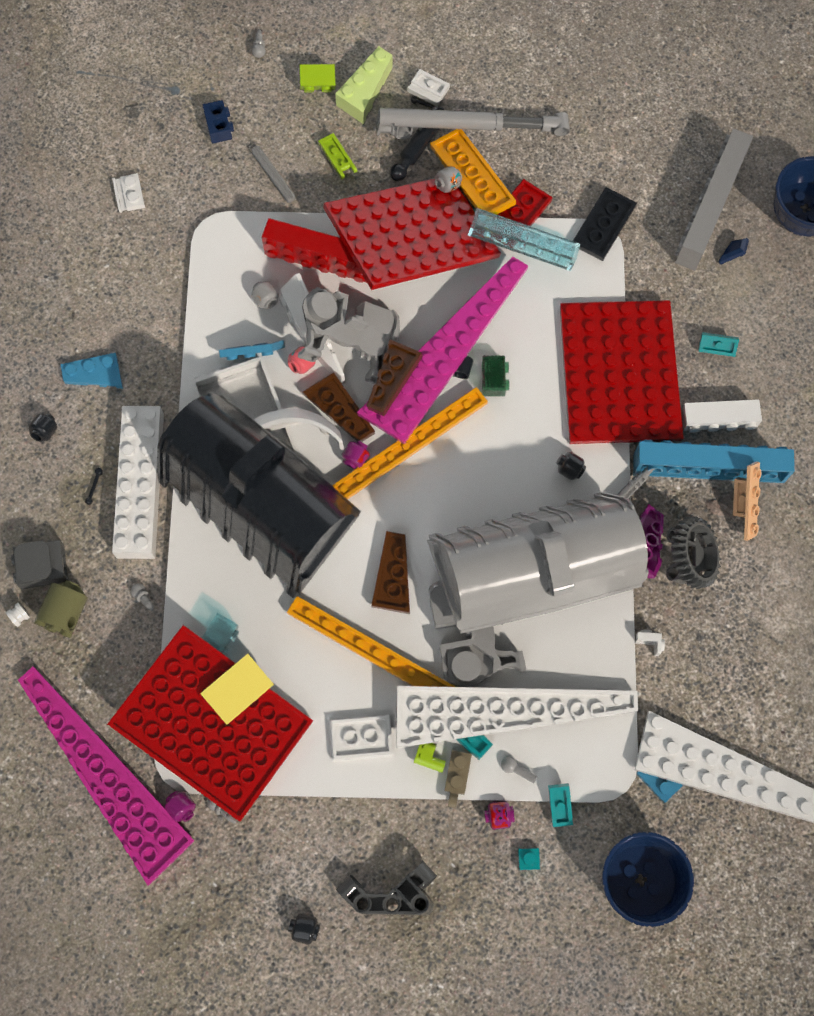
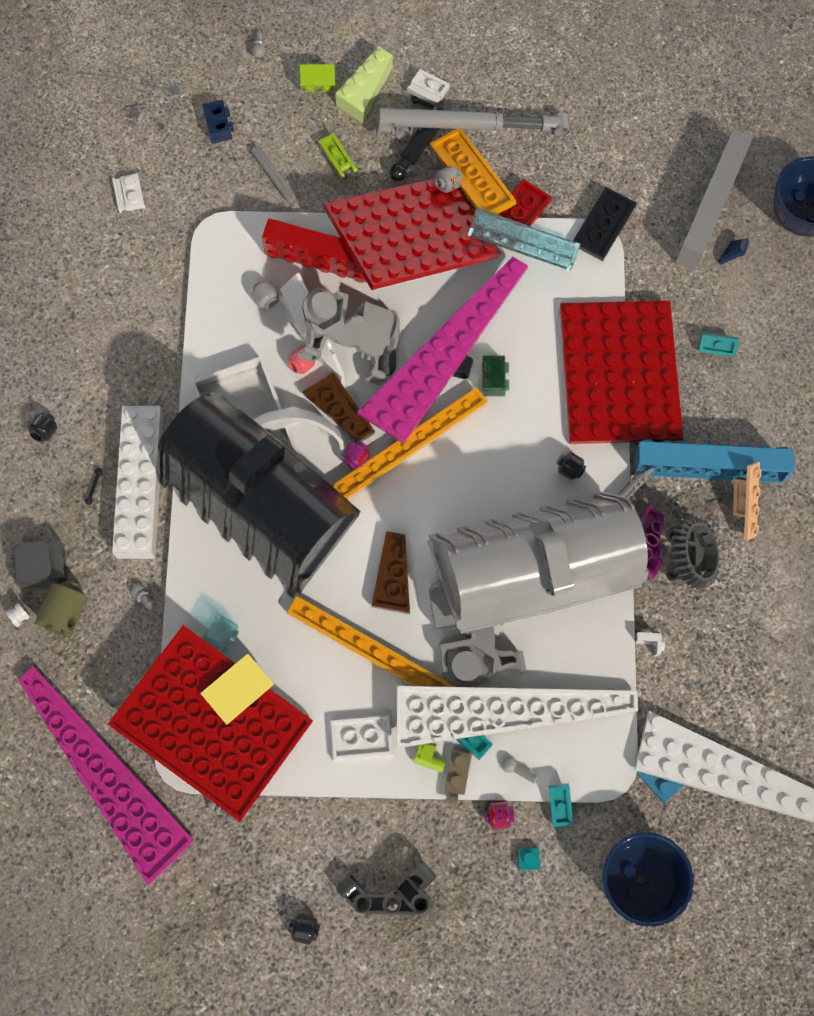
dark azure wing [60,352,123,389] -> none
magenta head [165,791,196,822] -> none
dark azure wing [219,340,285,360] -> none
reddish brown wing [367,340,423,416] -> none
white brick [681,400,762,433] -> none

